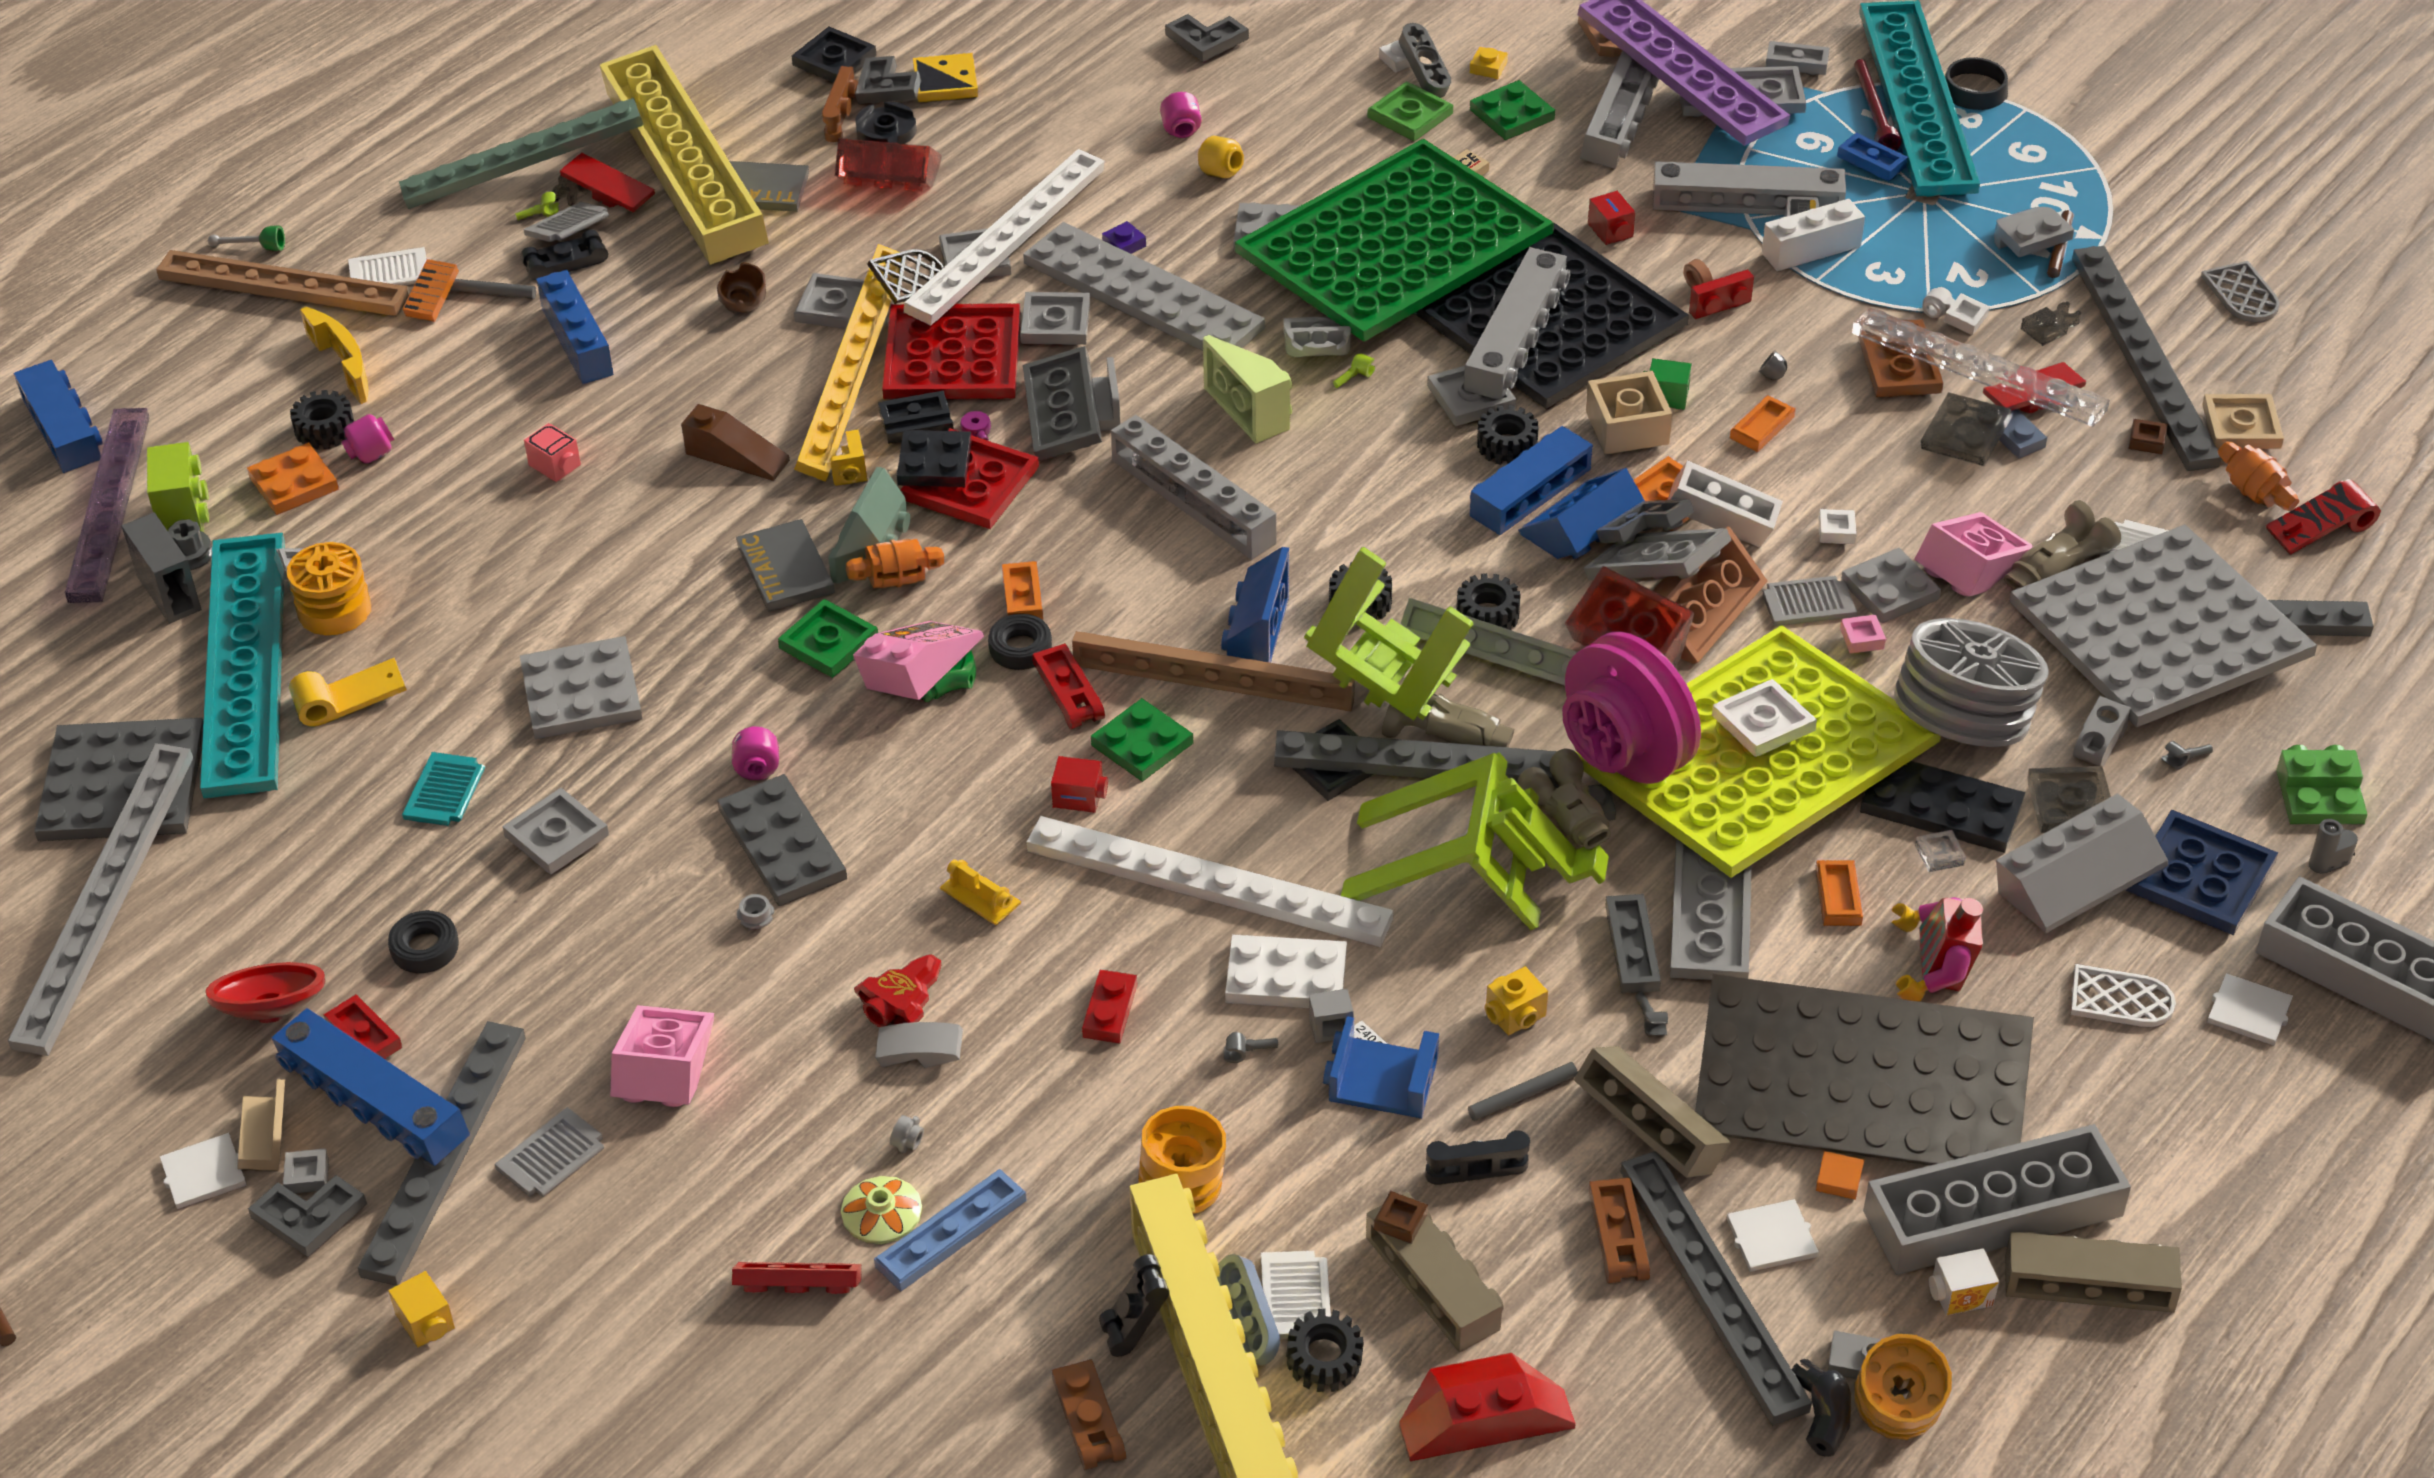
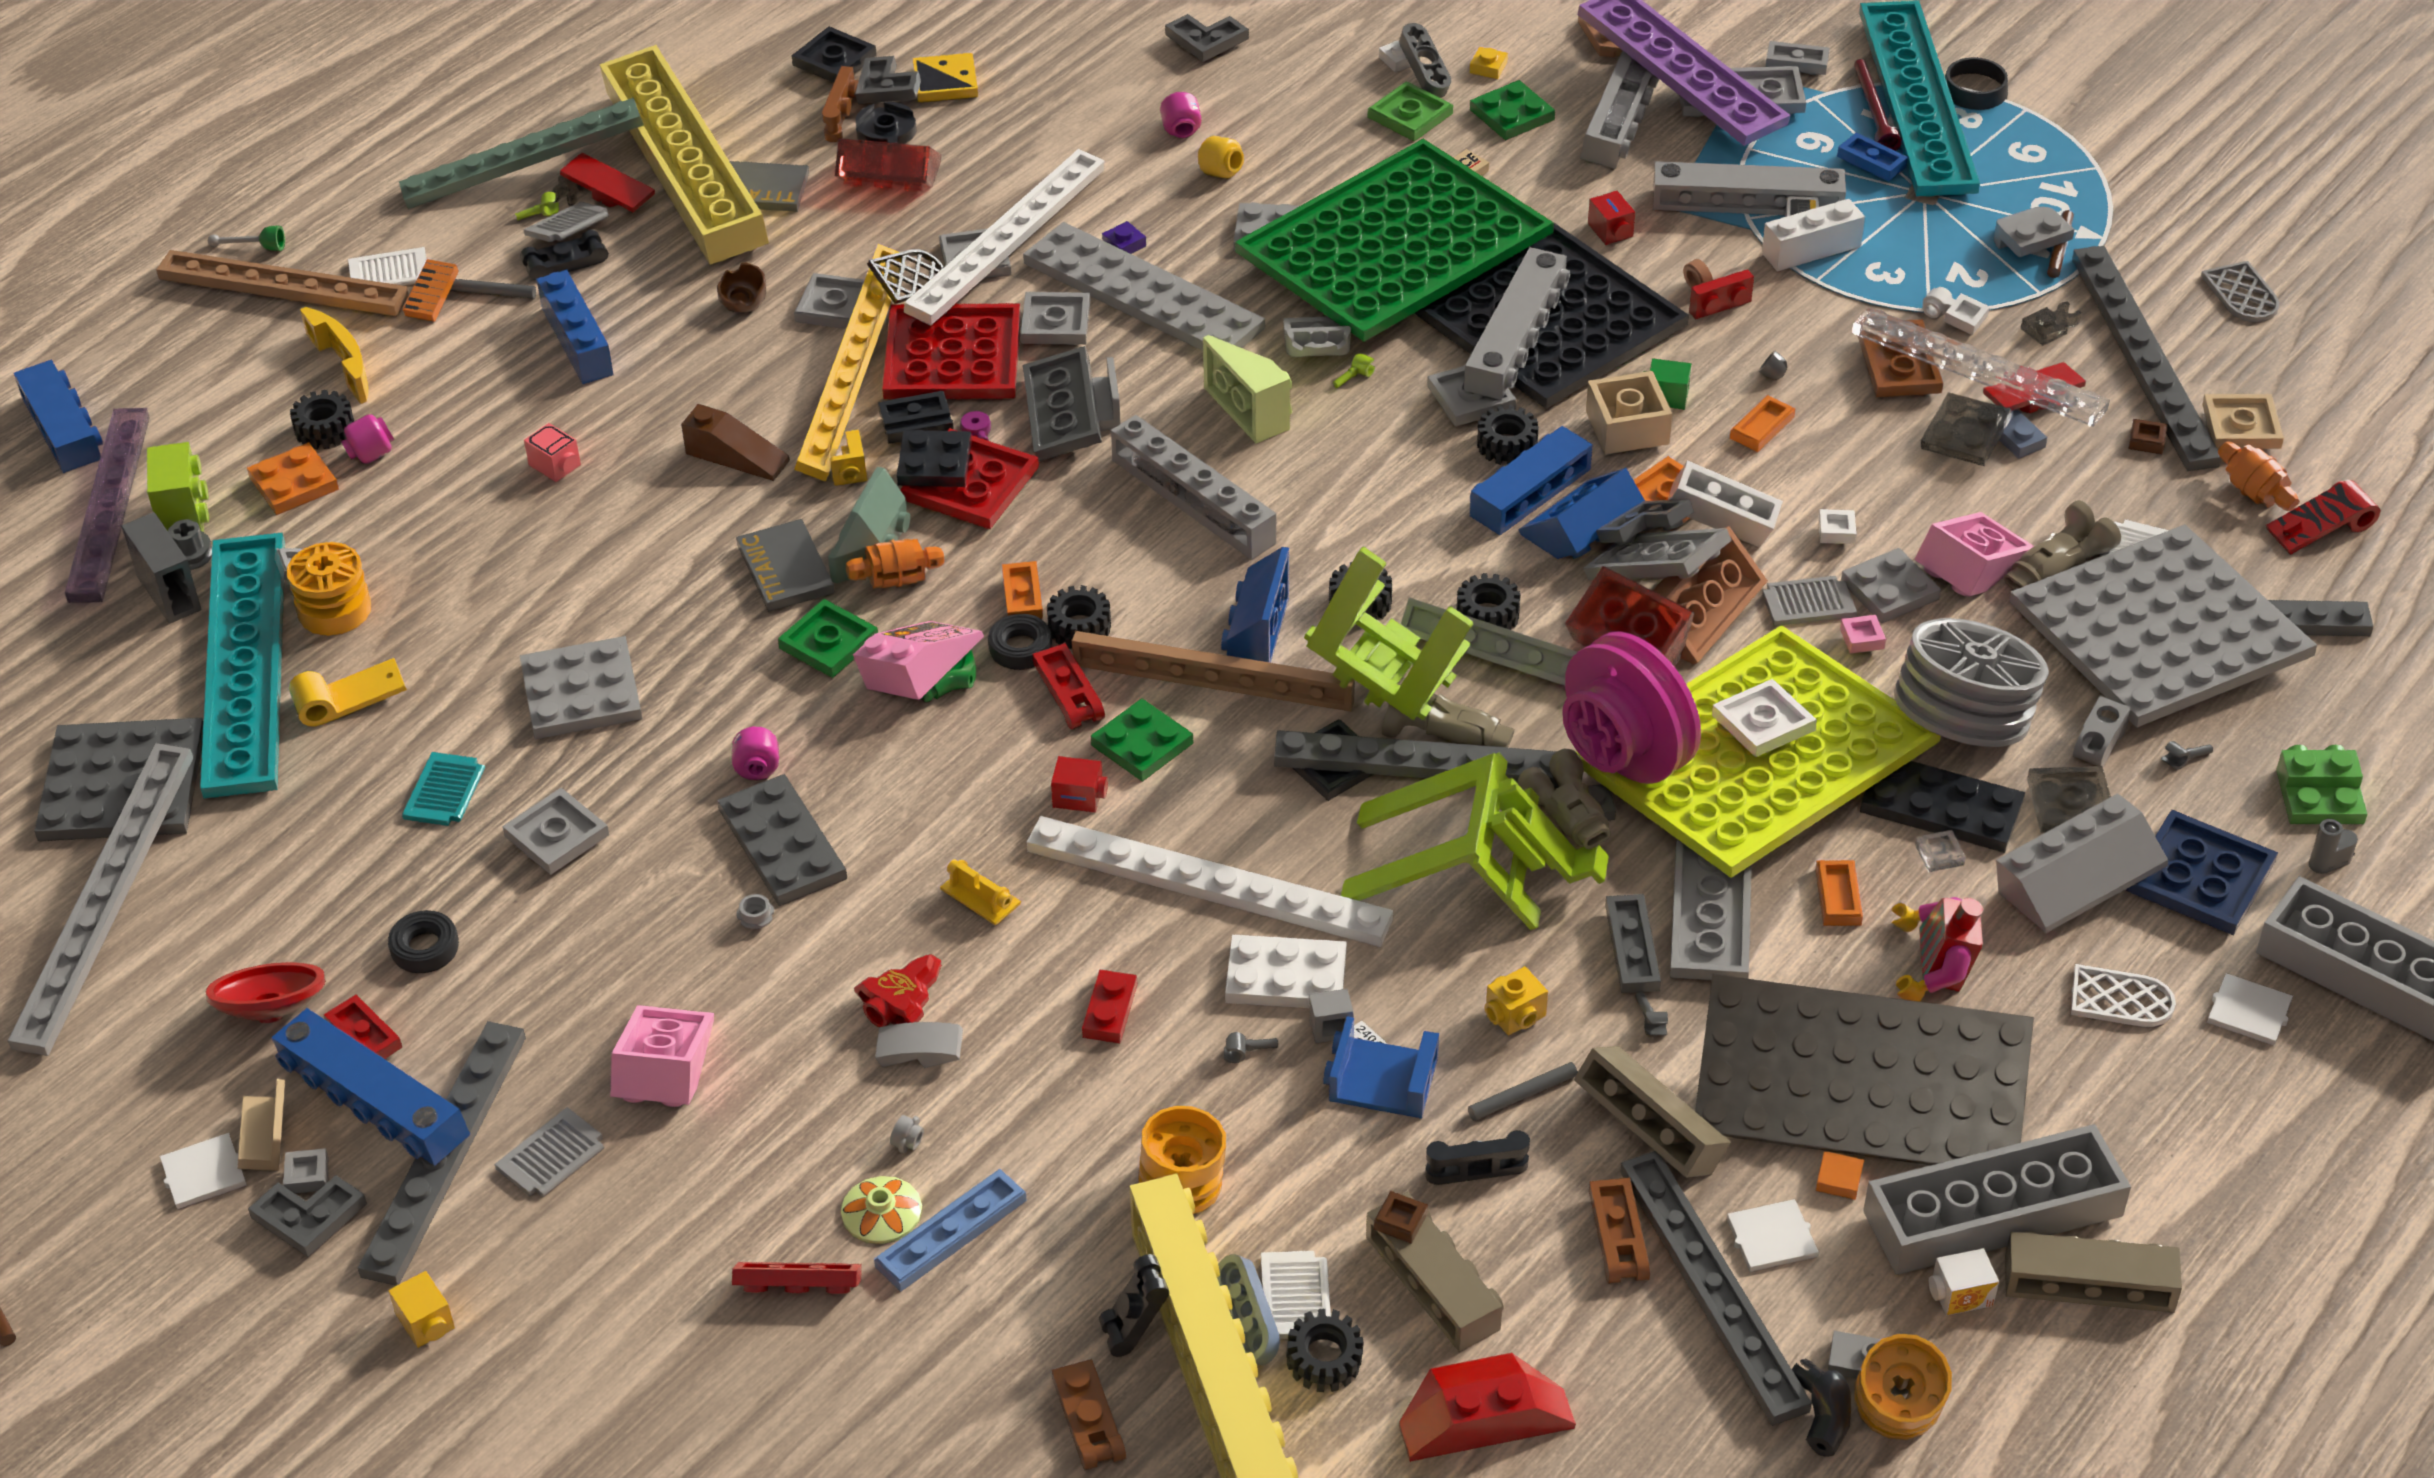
none -> black tyre [1047,585,1111,649]

